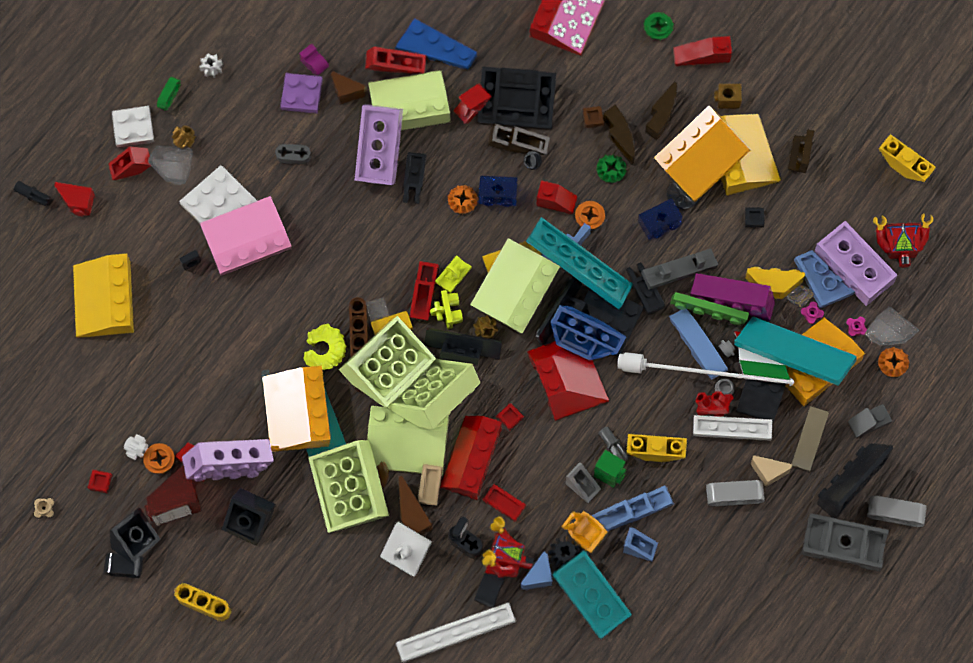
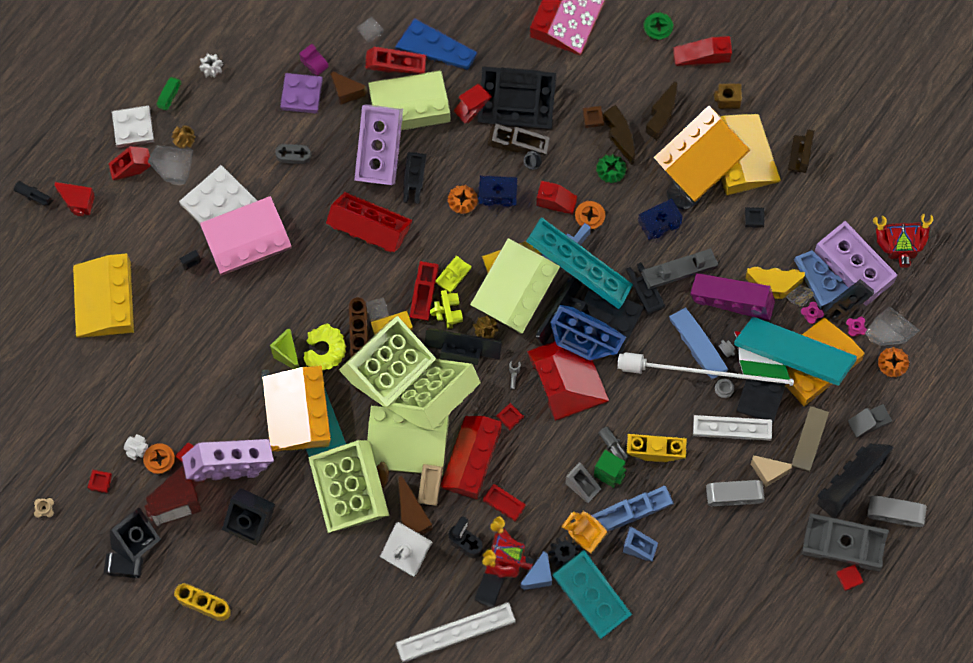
bright green plate [670,292,749,325] -> none
red hips [695,391,734,417] -> none
yellow slope [879,134,936,182] -> none
none -> lime slope [270,329,299,369]
none -> red slope [326,192,413,252]
none -> clear plate [357,17,383,43]
none -> light grey hand [509,361,521,390]
none -> black hinge [823,279,874,322]
none -> red tile [836,564,863,591]

